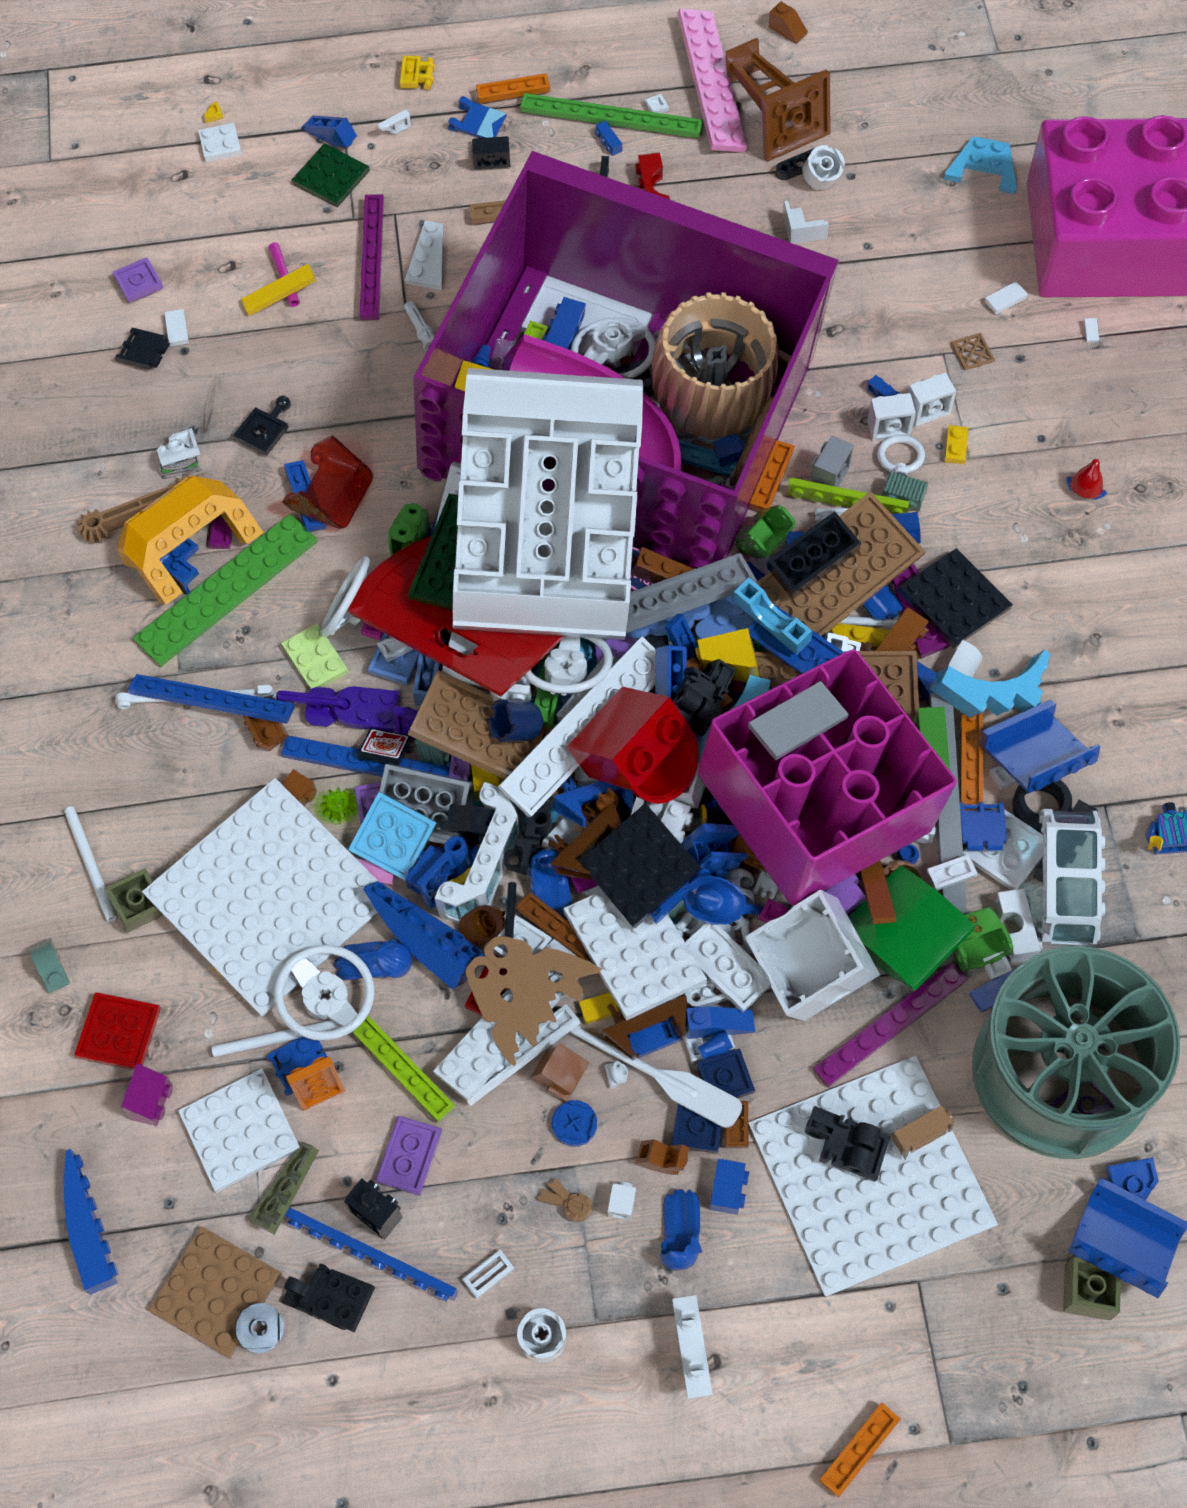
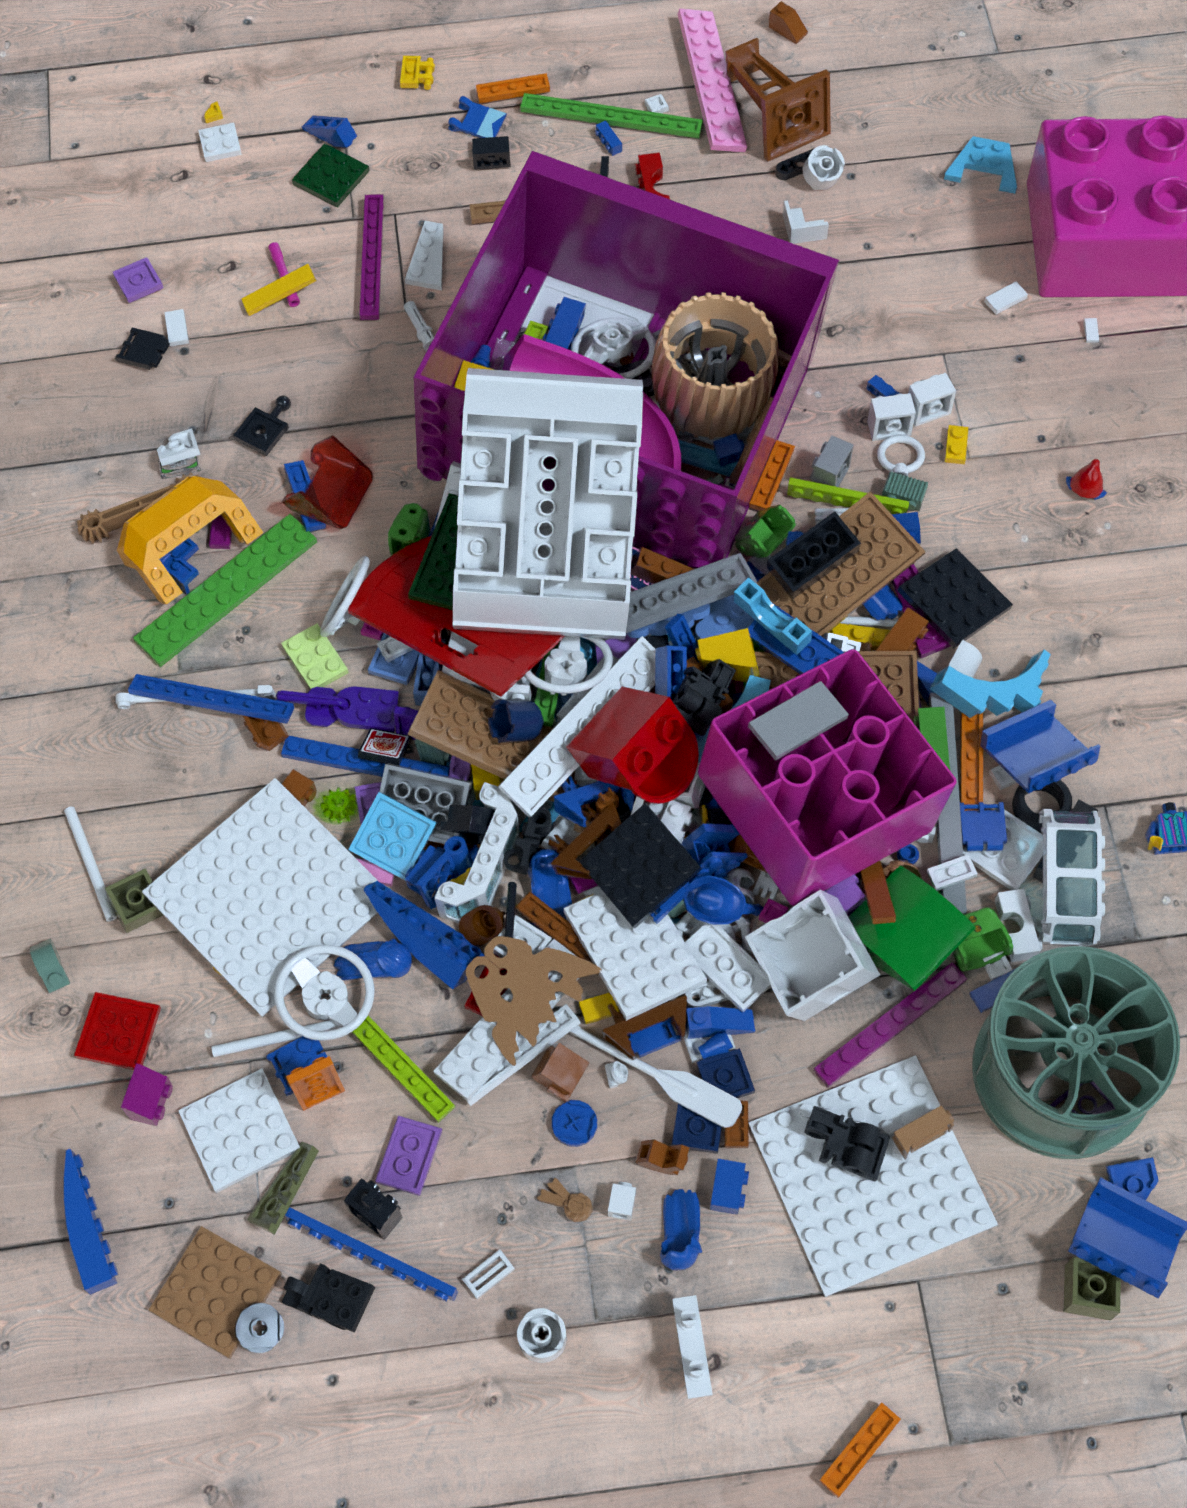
white tile [377,110,411,134] -> none
medium nougat window [951,333,995,370] -> none

